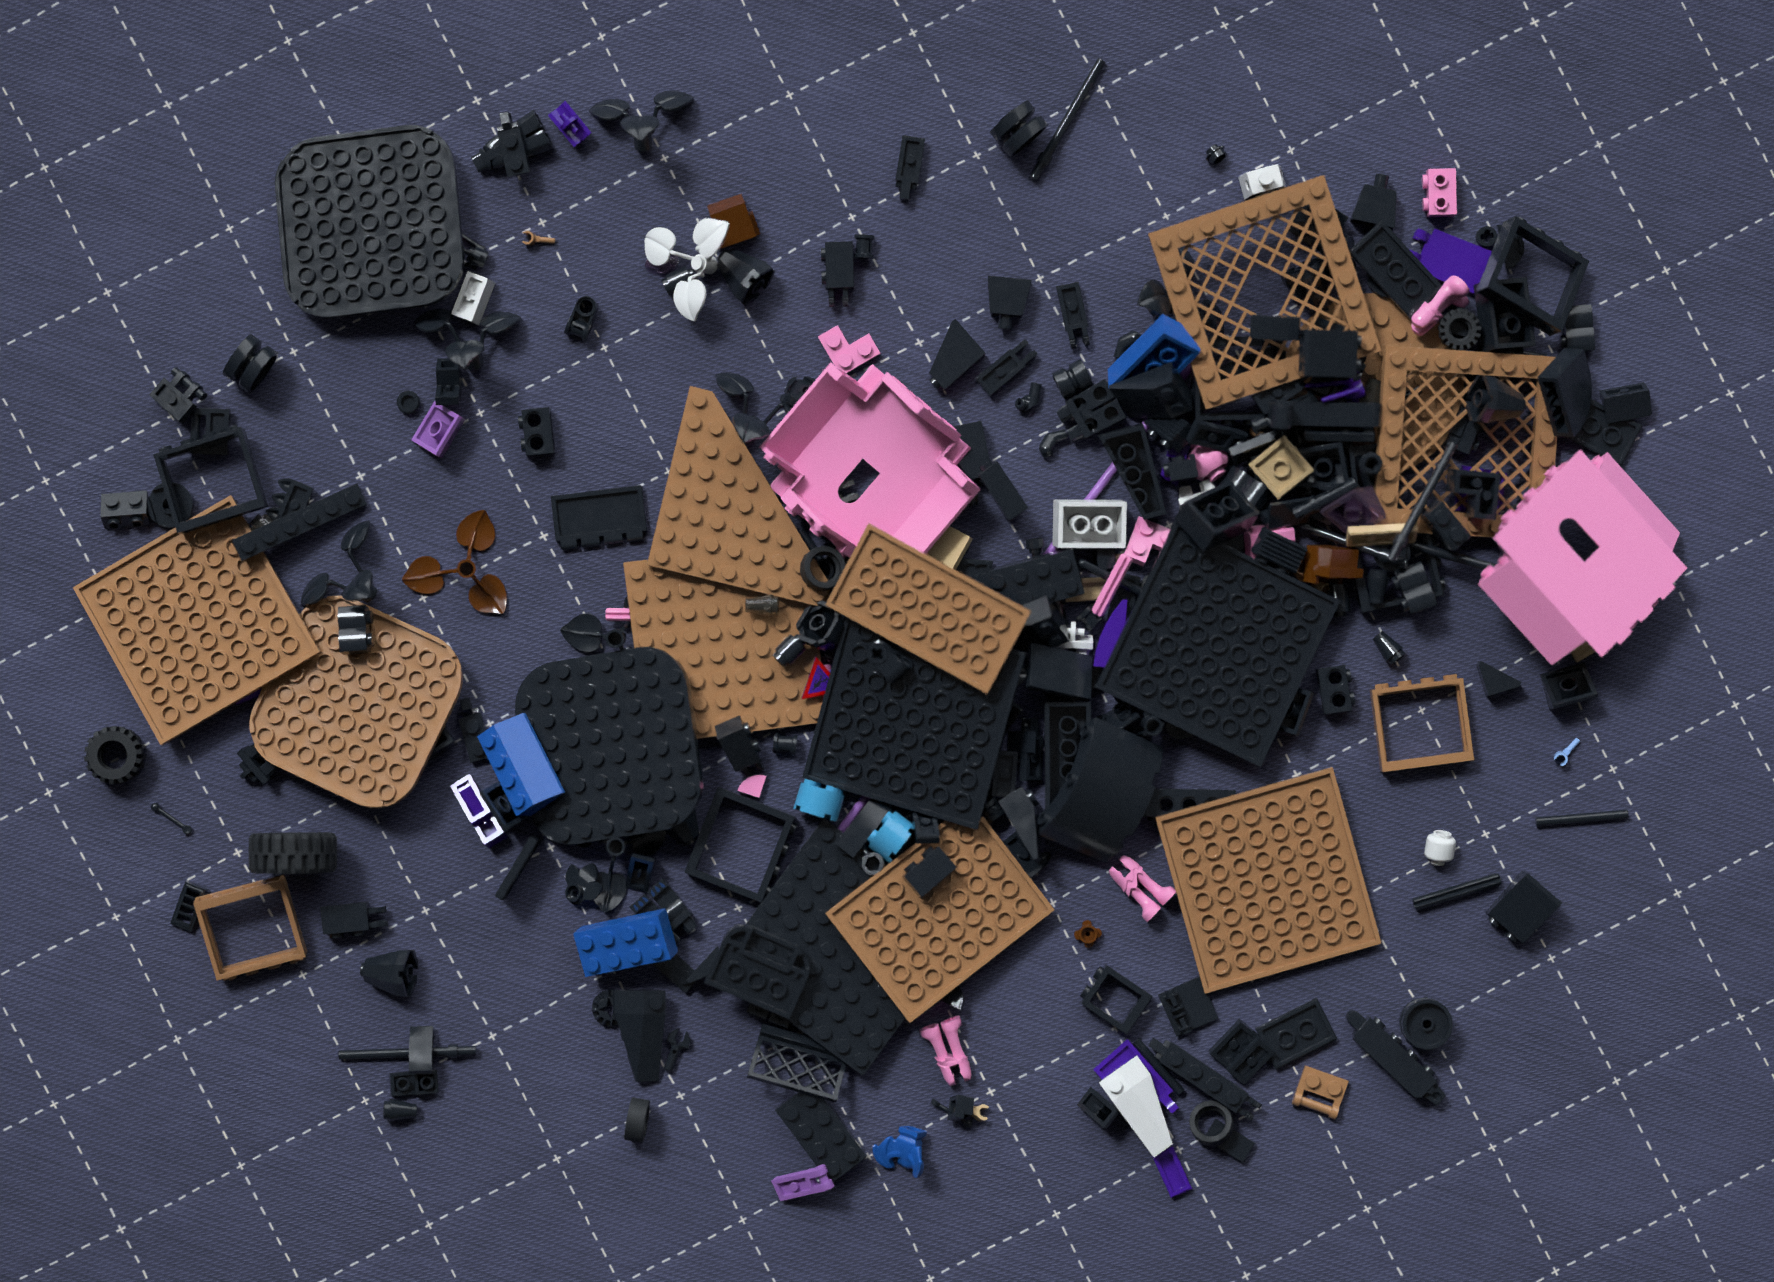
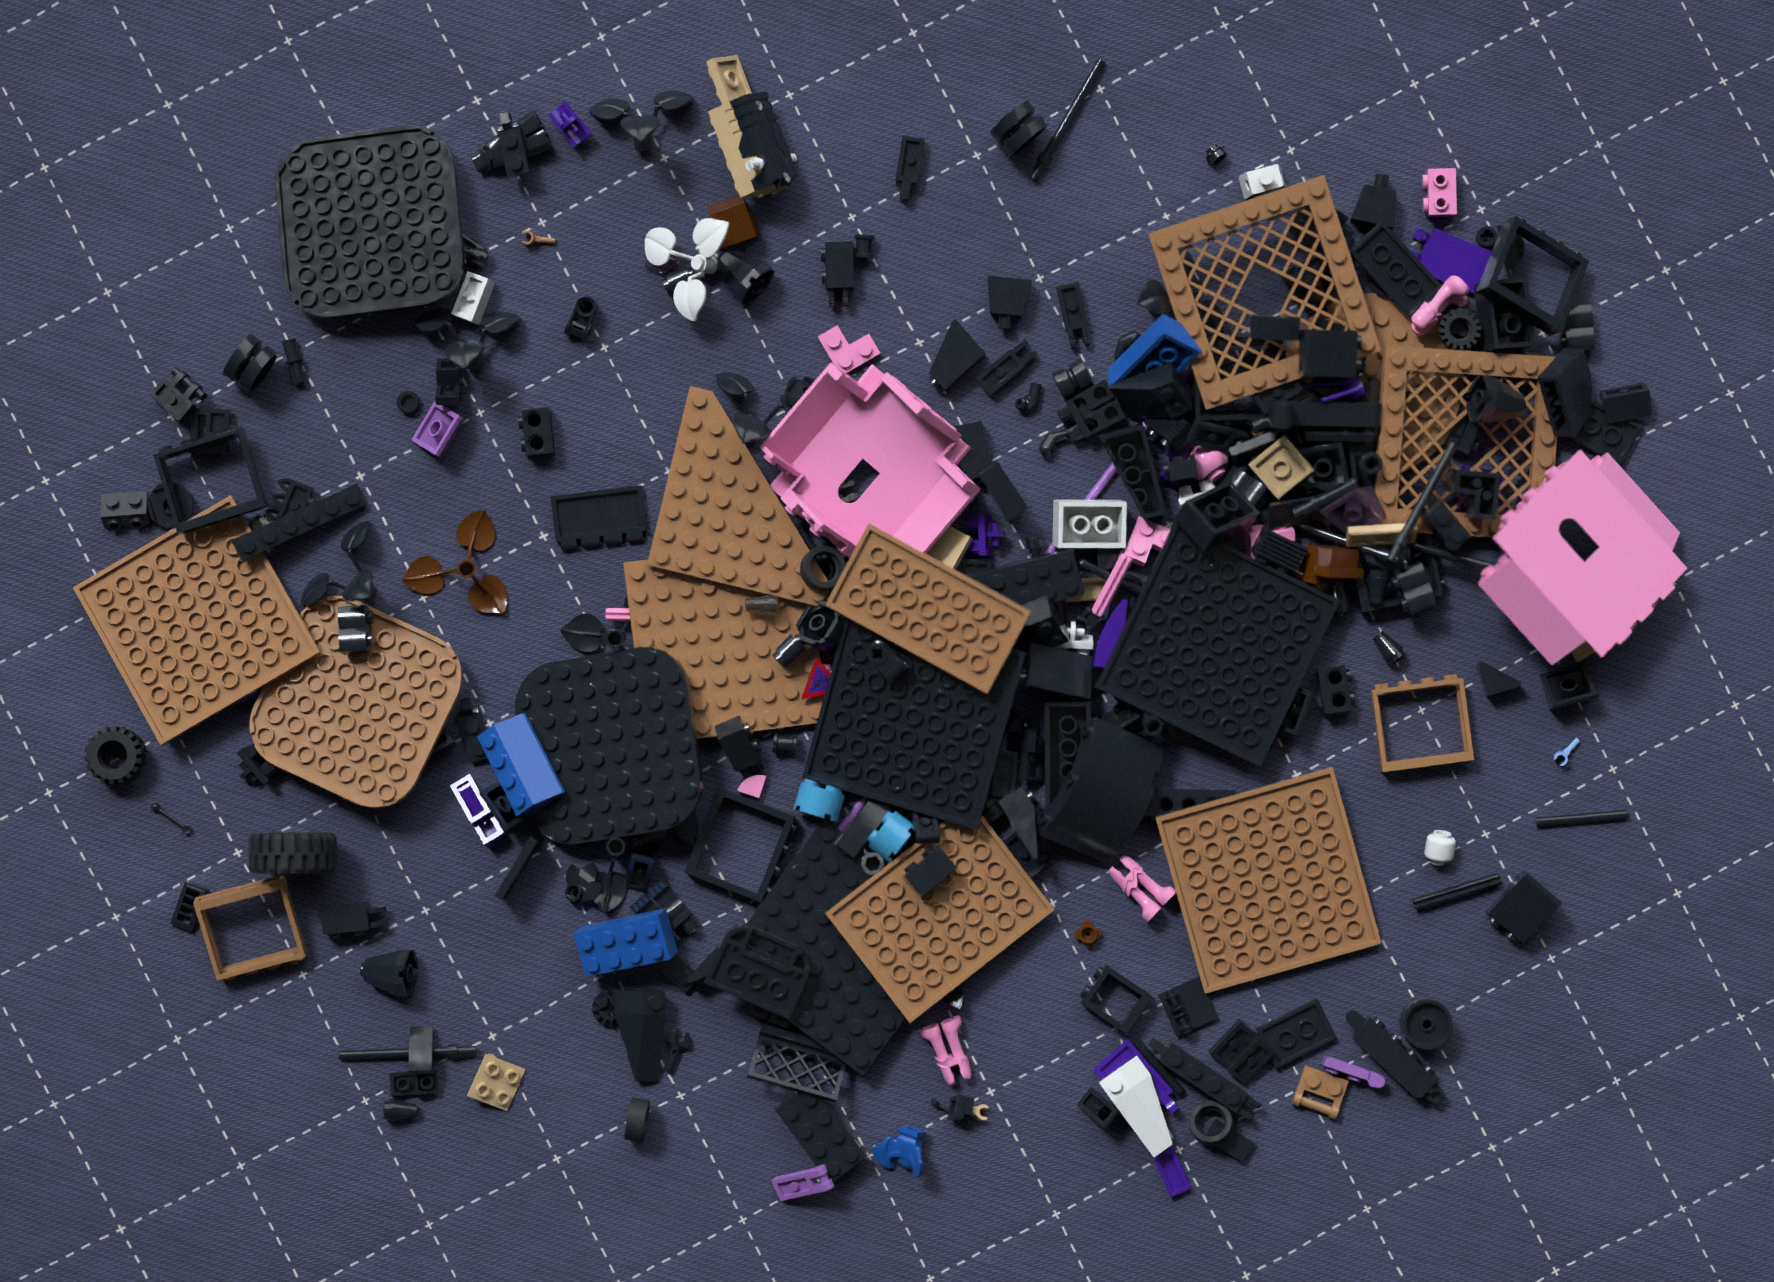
none -> black axle [282,338,306,385]
none -> tan hinge [467,1053,526,1111]
none -> piece [706,55,798,198]
none -> dark purple hips [967,514,1005,556]
none -> medium lavender hinge [1321,1055,1385,1088]

